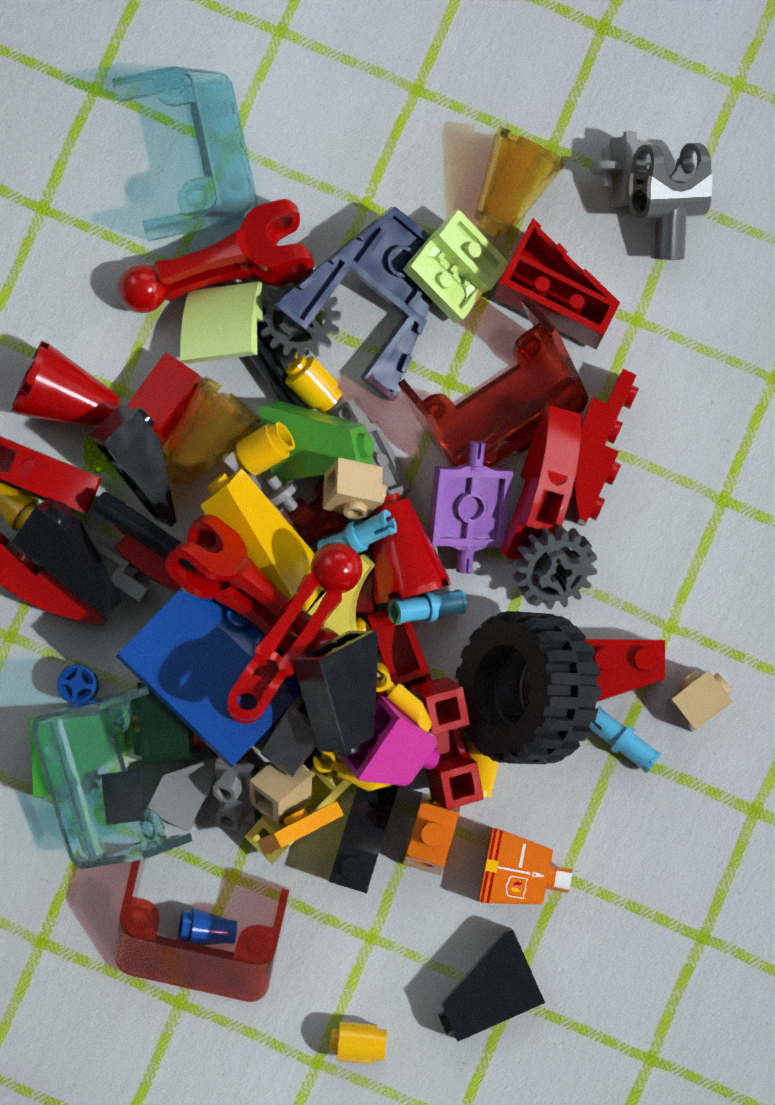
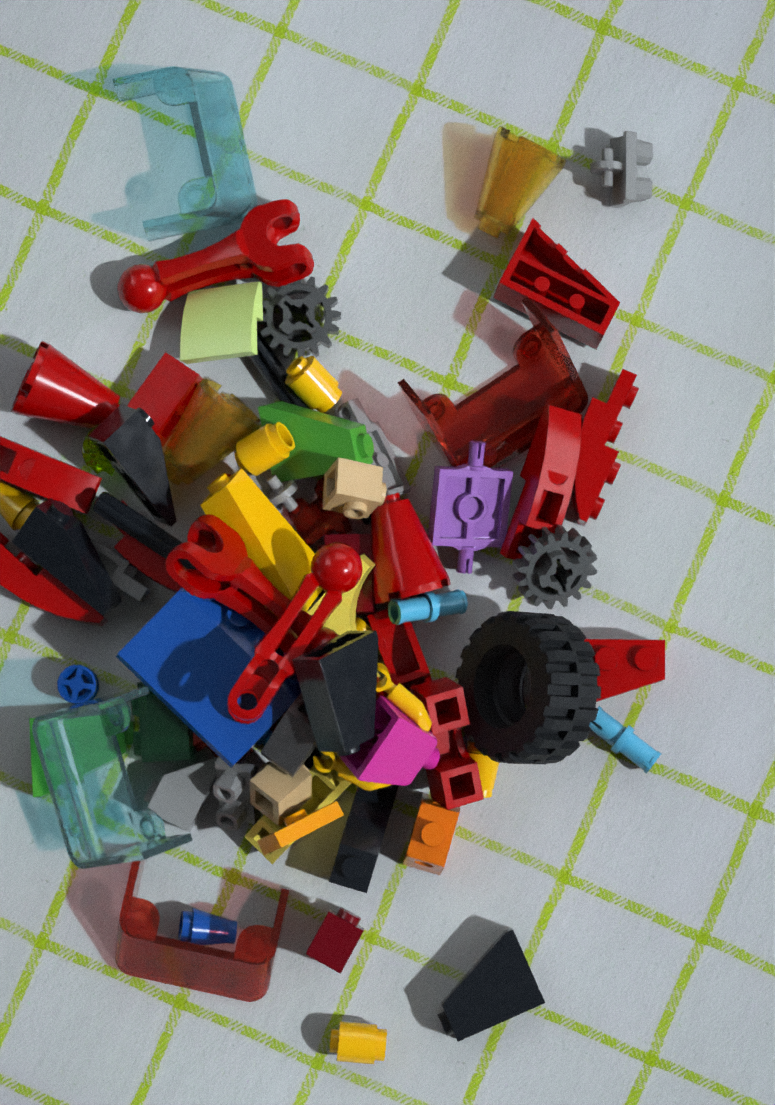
black piece [101,770,144,825] -> none
dark blue wing [272,207,433,401] -> none
medium azure pin [317,510,397,553] -> none
yellowish green slope [403,209,509,323] -> none
orange torso [477,828,573,904] -> none
dark grey connector [629,143,712,260] -> none
tan brick [668,670,733,732] -> none
none -> dark red brick [306,907,364,974]

